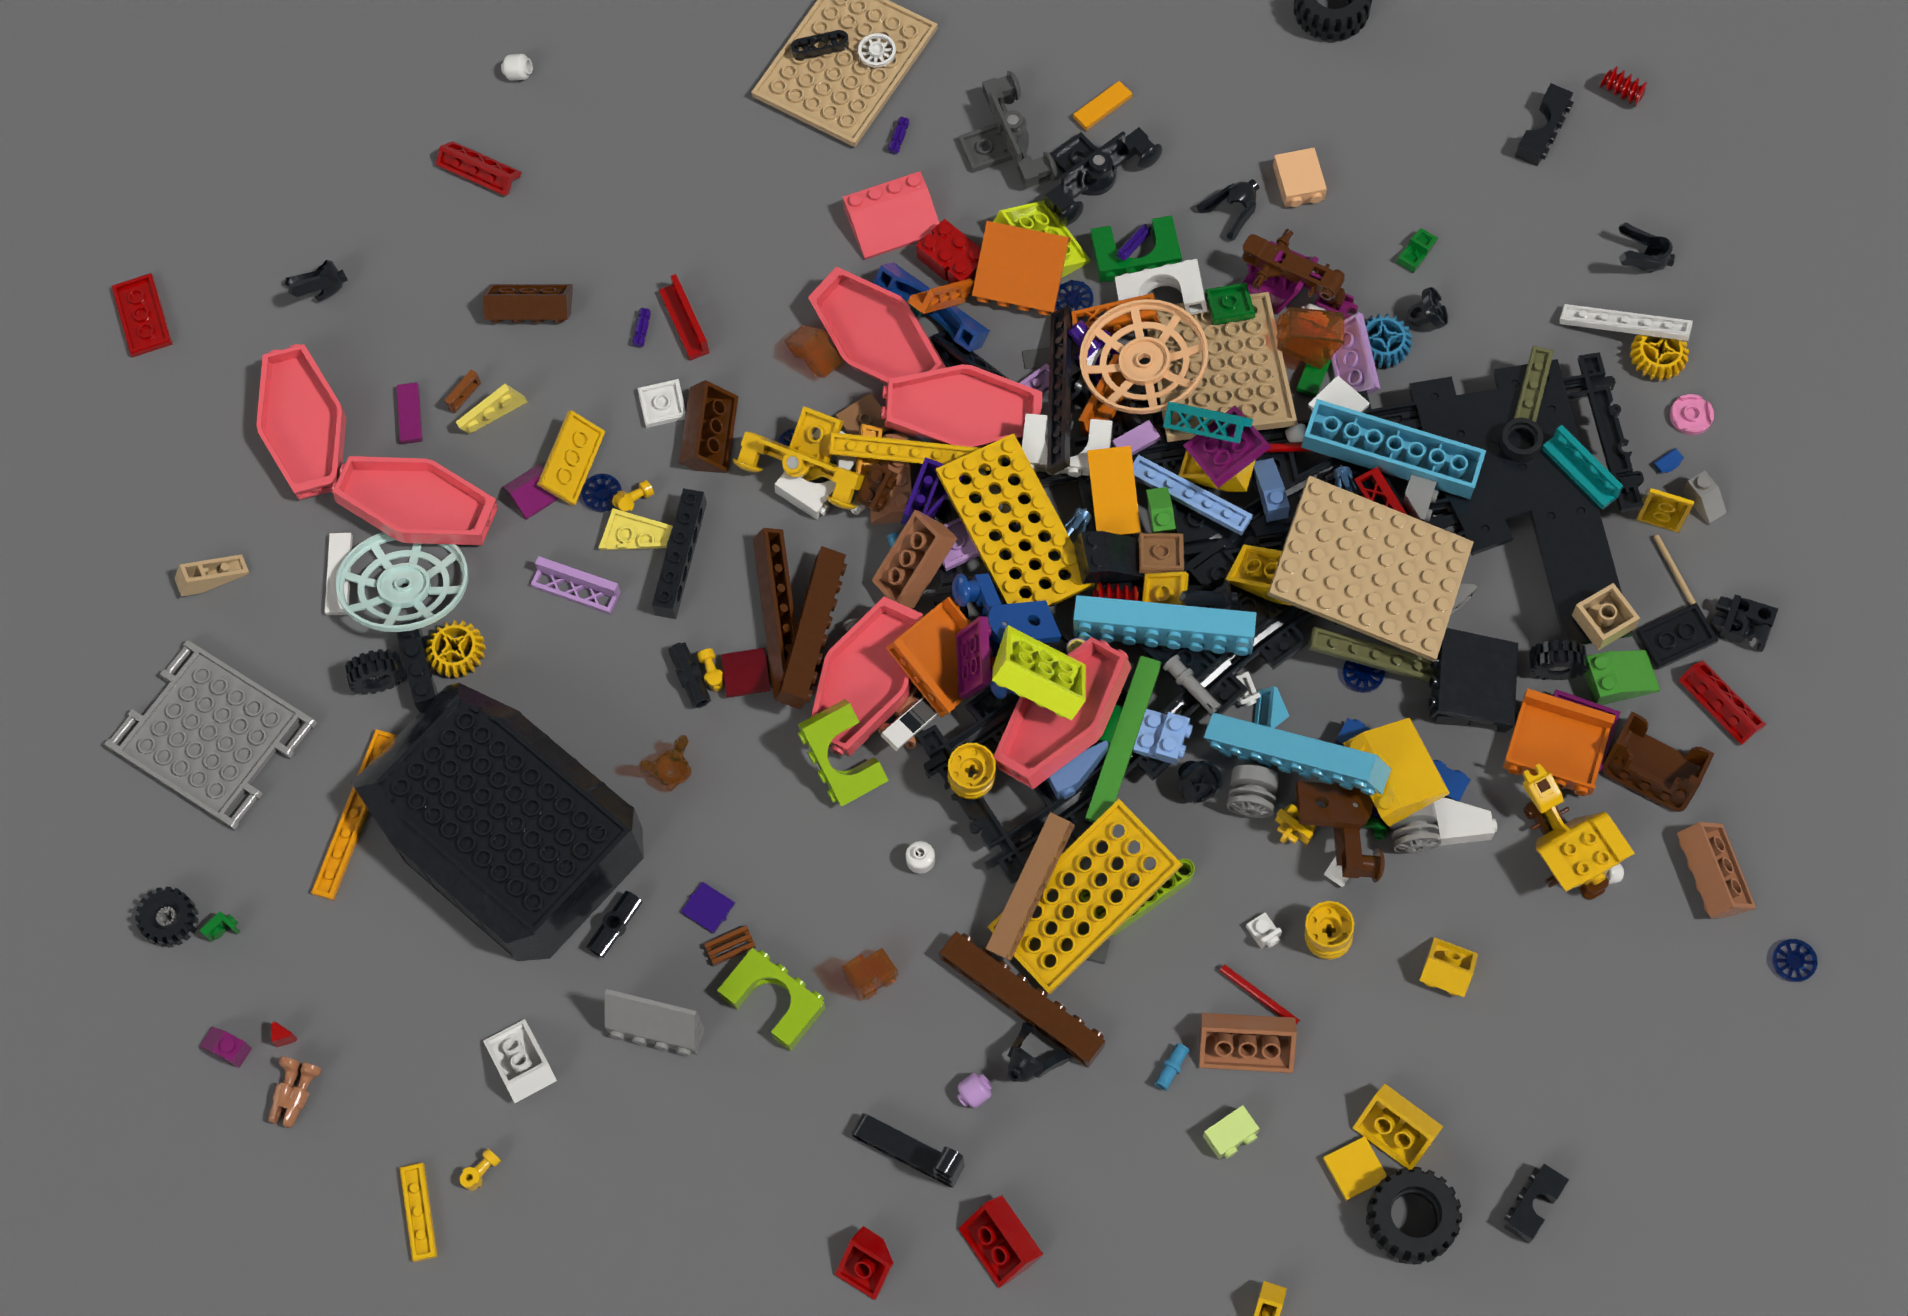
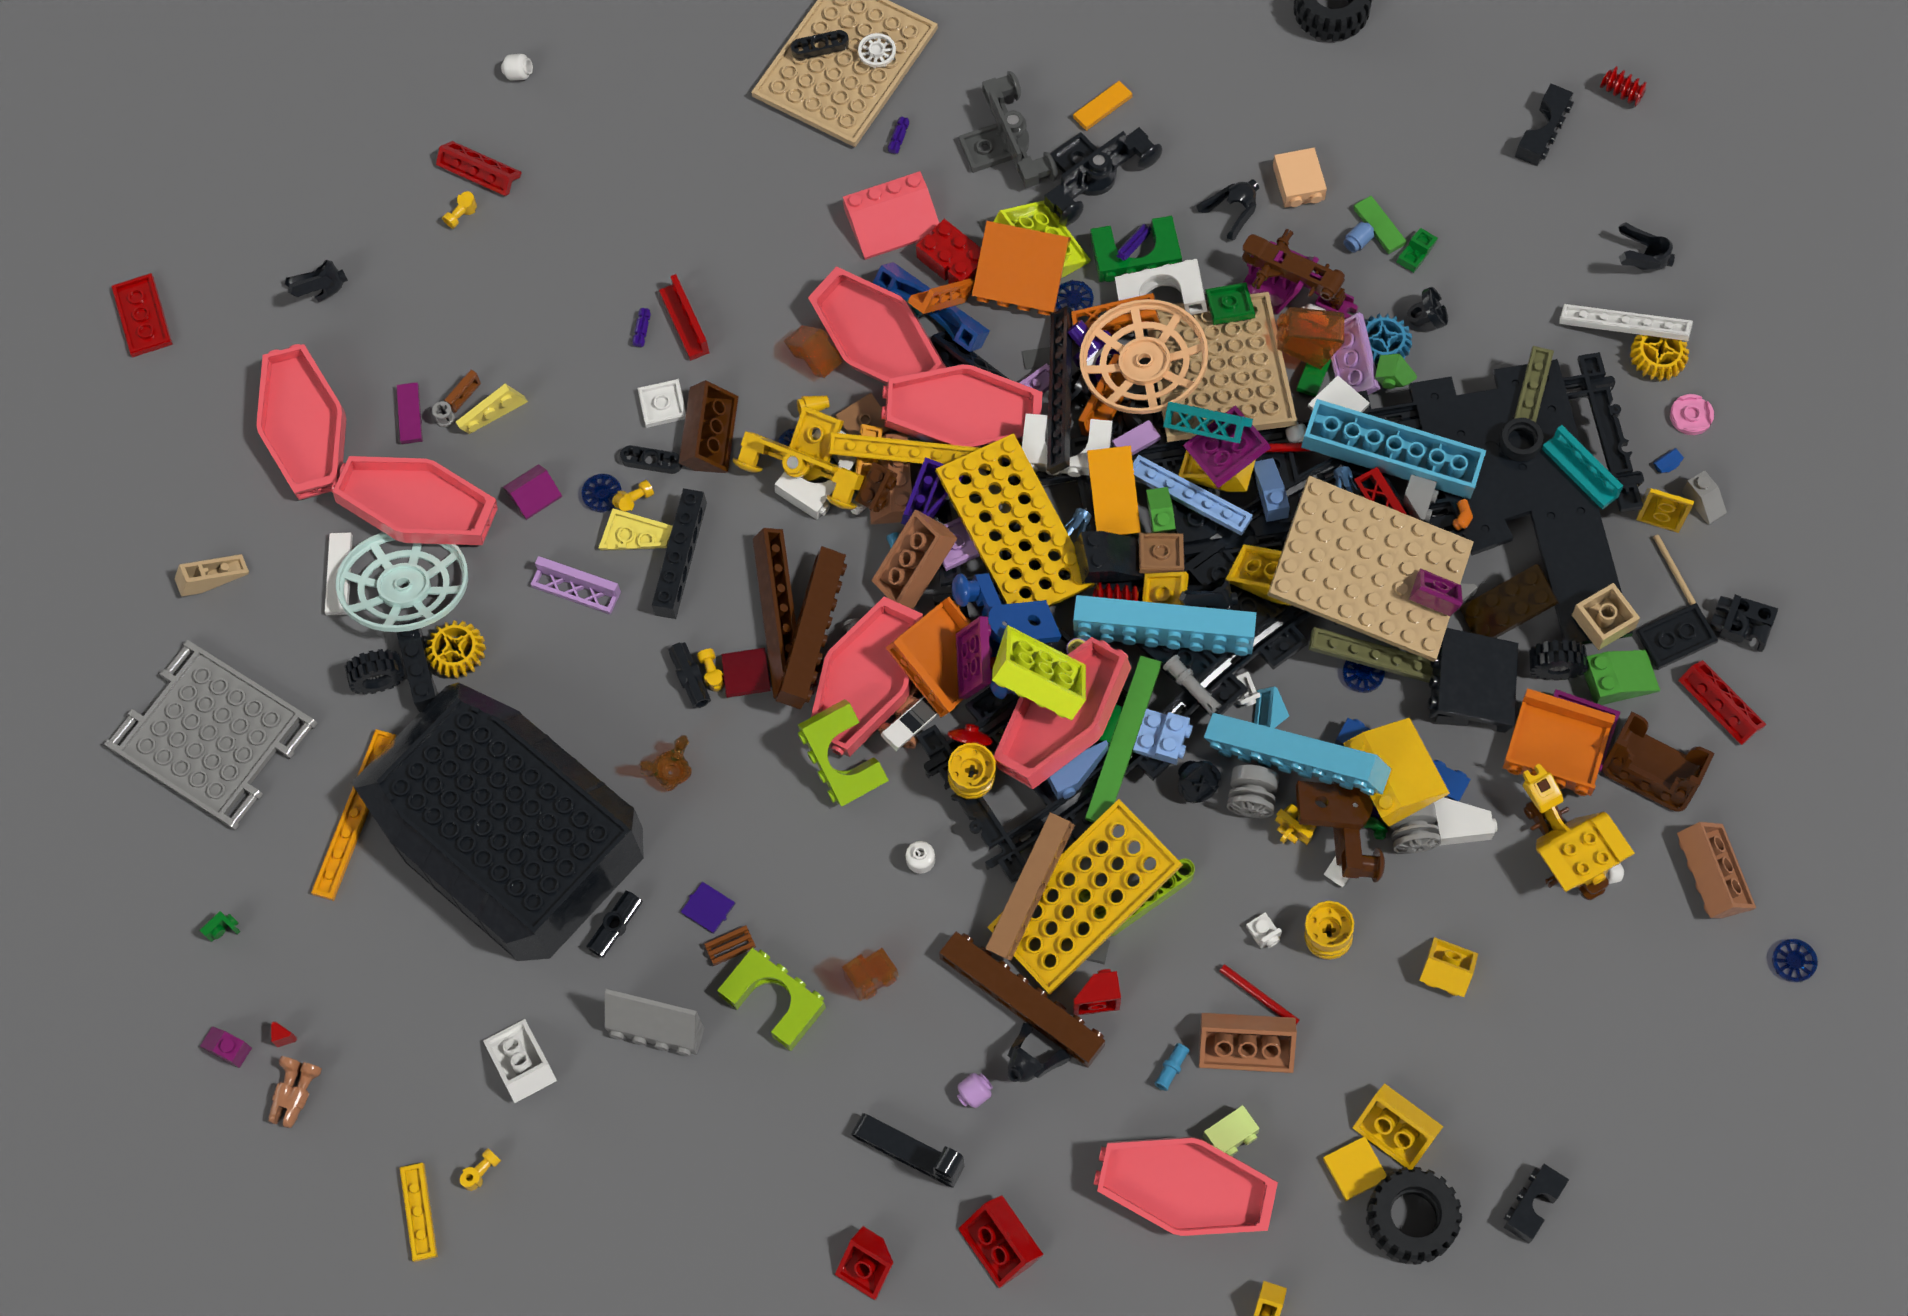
black bush [135,887,199,948] -> none
reddish brown slope [482,284,573,323] -> none
yellow tile [537,410,606,506] -> none
none -> light grey bush [432,401,455,428]
none -> yellow leg [442,191,477,229]
none -> black beam [620,445,682,474]
none -> yellow cone [797,395,829,414]
none -> red dish [948,724,993,746]
none -> red slope [1073,969,1121,1016]
none -> coral container [1094,1137,1278,1236]
none -> medium blue brick [1344,222,1374,253]
none -> bright green tile [1353,196,1407,254]
none -> bright green slope [1375,354,1417,389]
none -> magenta slope [1409,568,1463,616]
none -> orange arm [1452,499,1473,530]
none -> dark brown plate [1460,564,1559,638]

